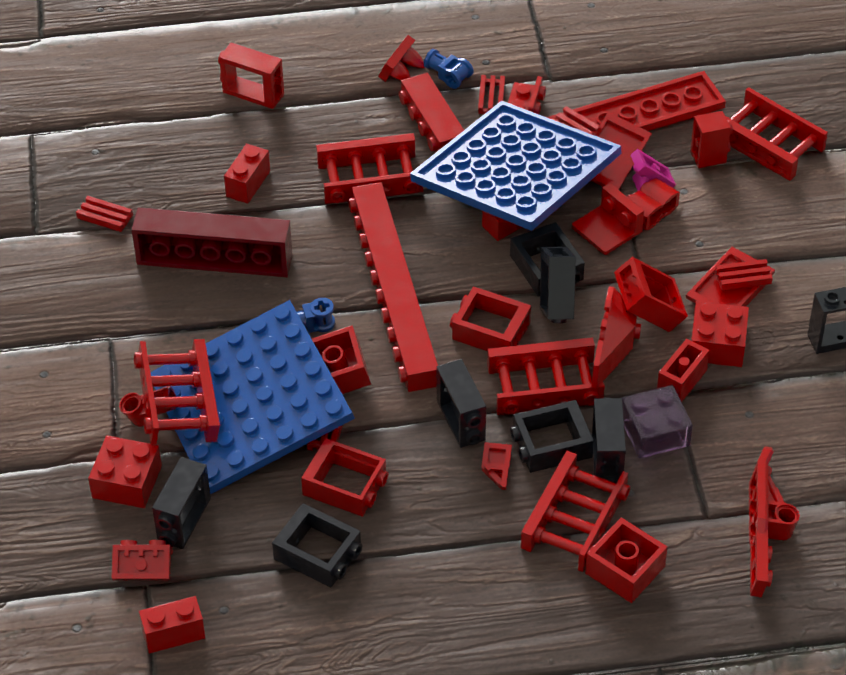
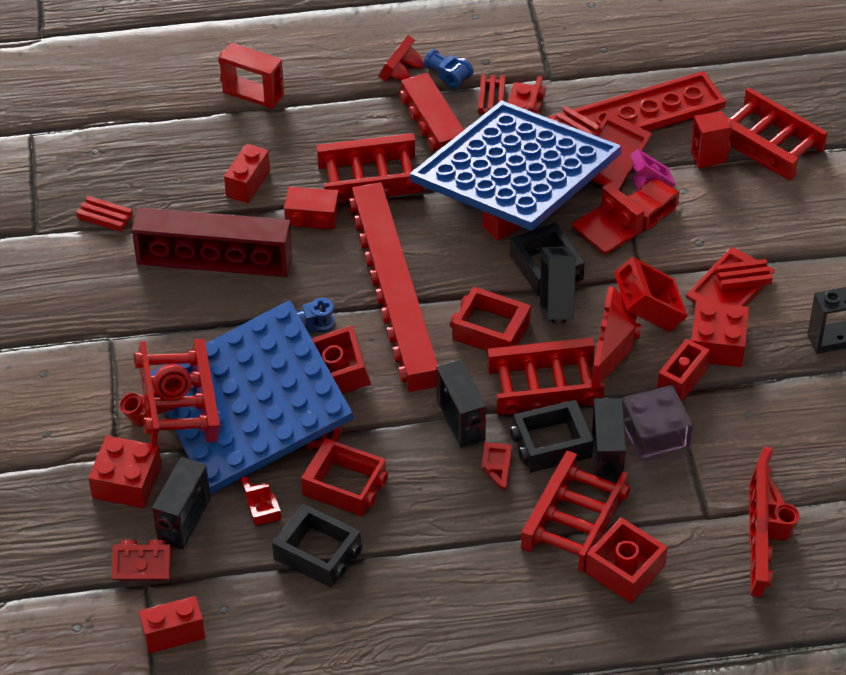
none -> red brick [153,364,192,401]
none -> red slope [241,477,282,526]
none -> red brick [284,187,339,230]

